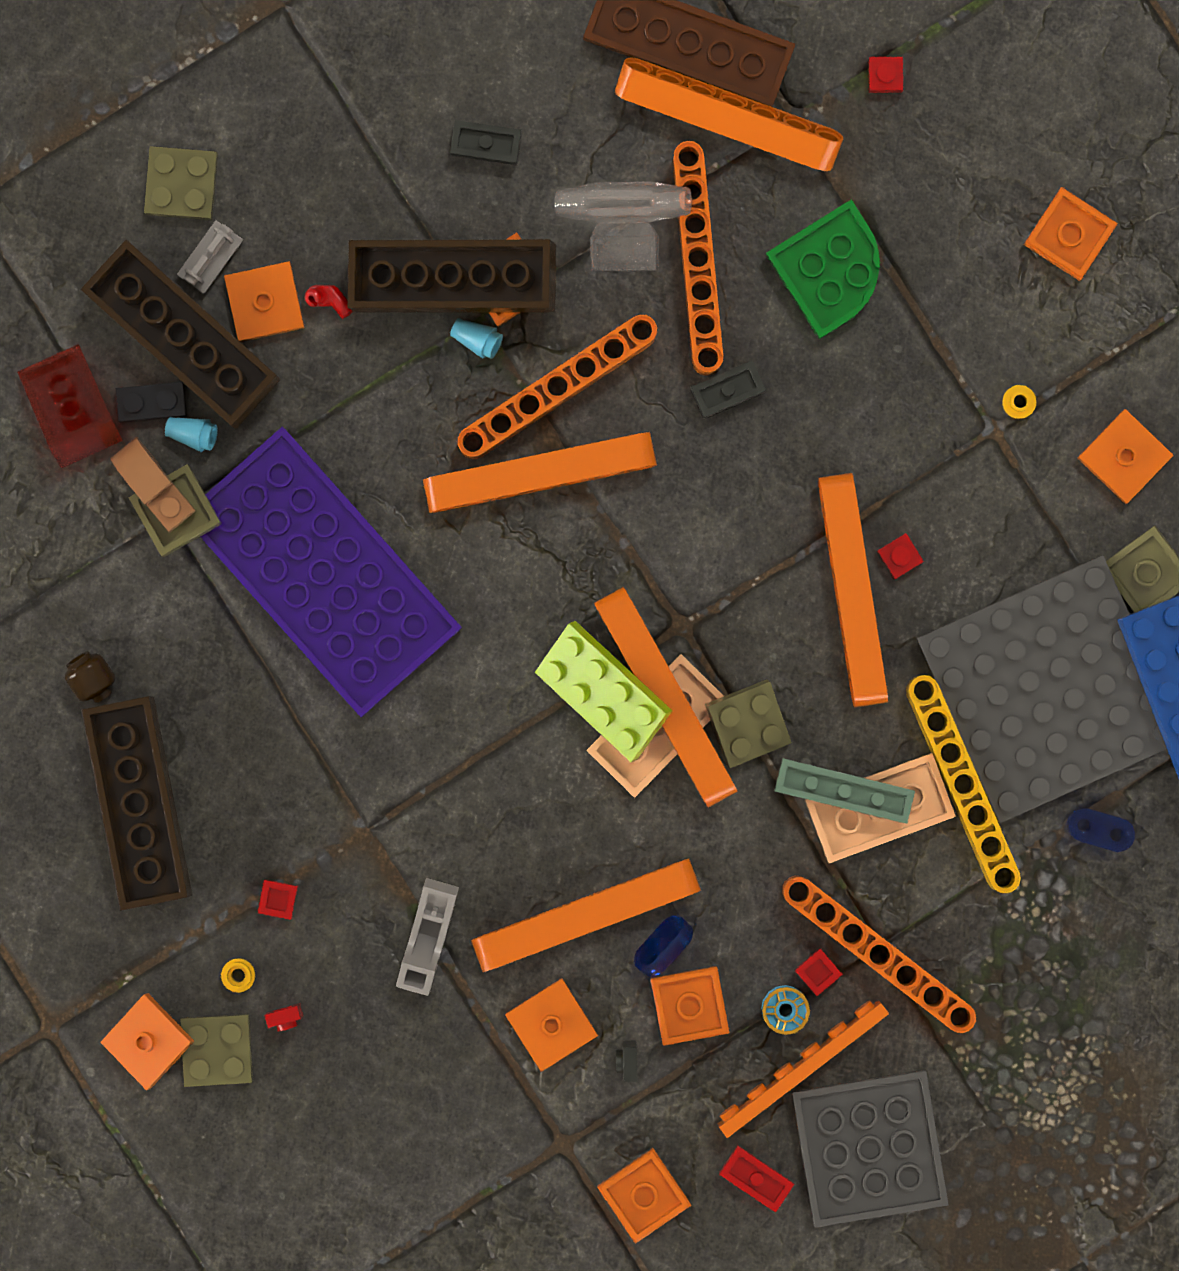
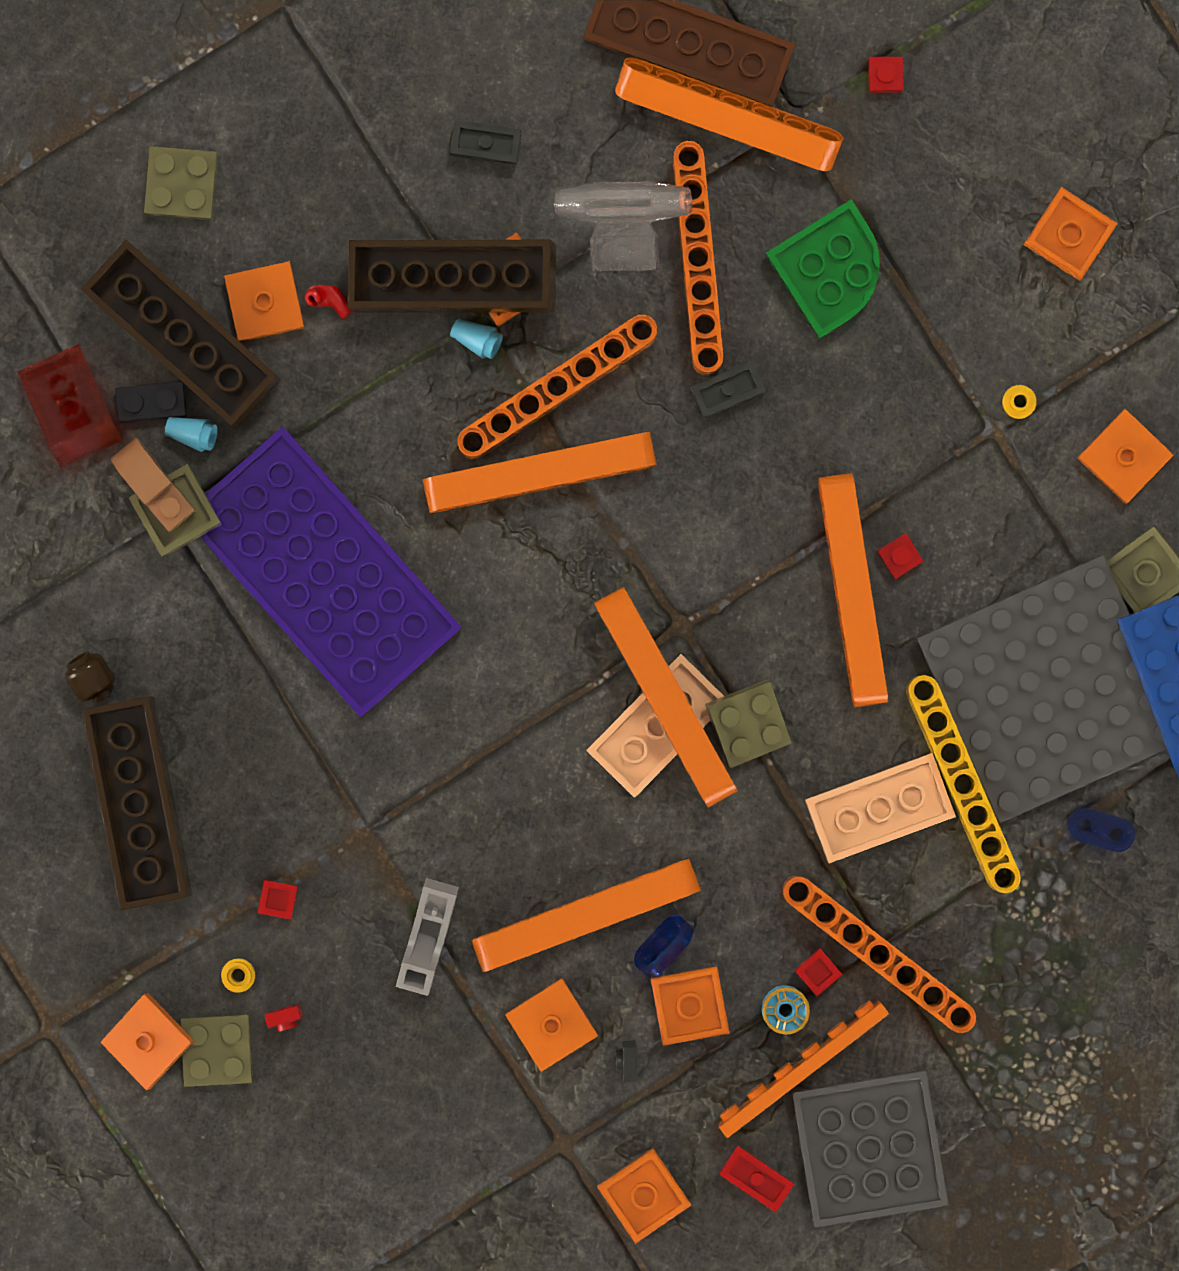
light grey hinge [177,220,243,294] -> none
lime plate [535,621,672,762] -> none
sand green plate [774,758,915,824] -> none

